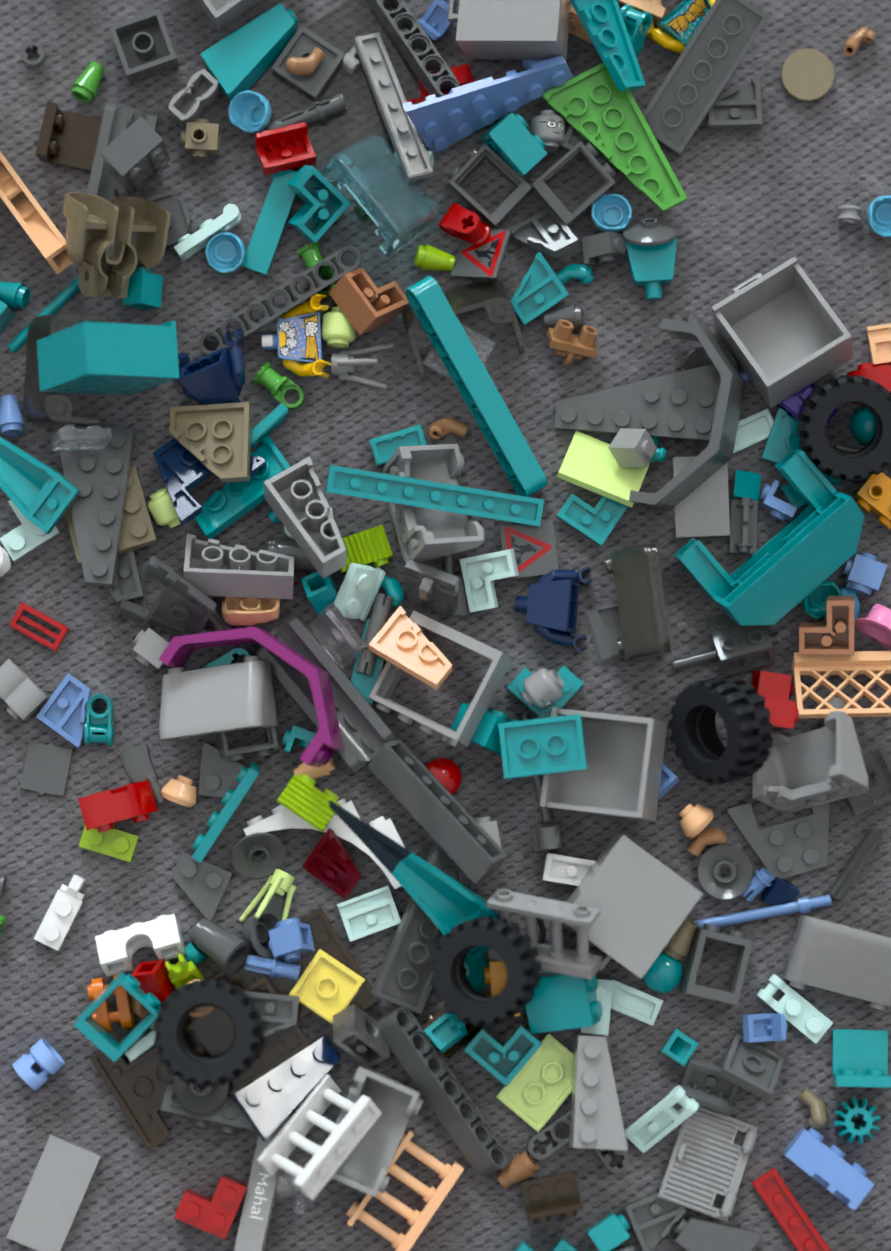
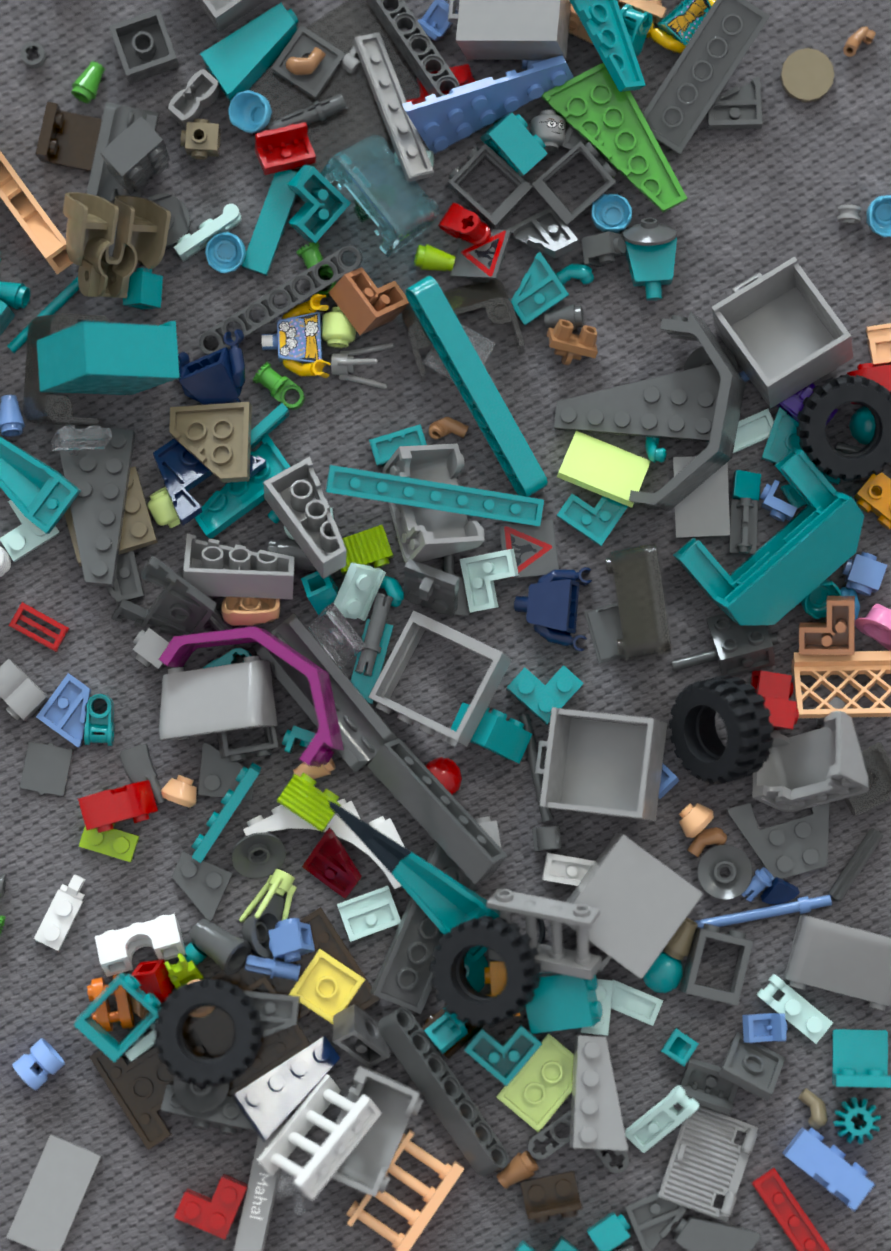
light nougat wing [369,606,452,690] -> none
teal plate [498,714,588,779] -> none
light grey head [522,668,565,709] -> none
light grey brick [608,428,657,468] -> none

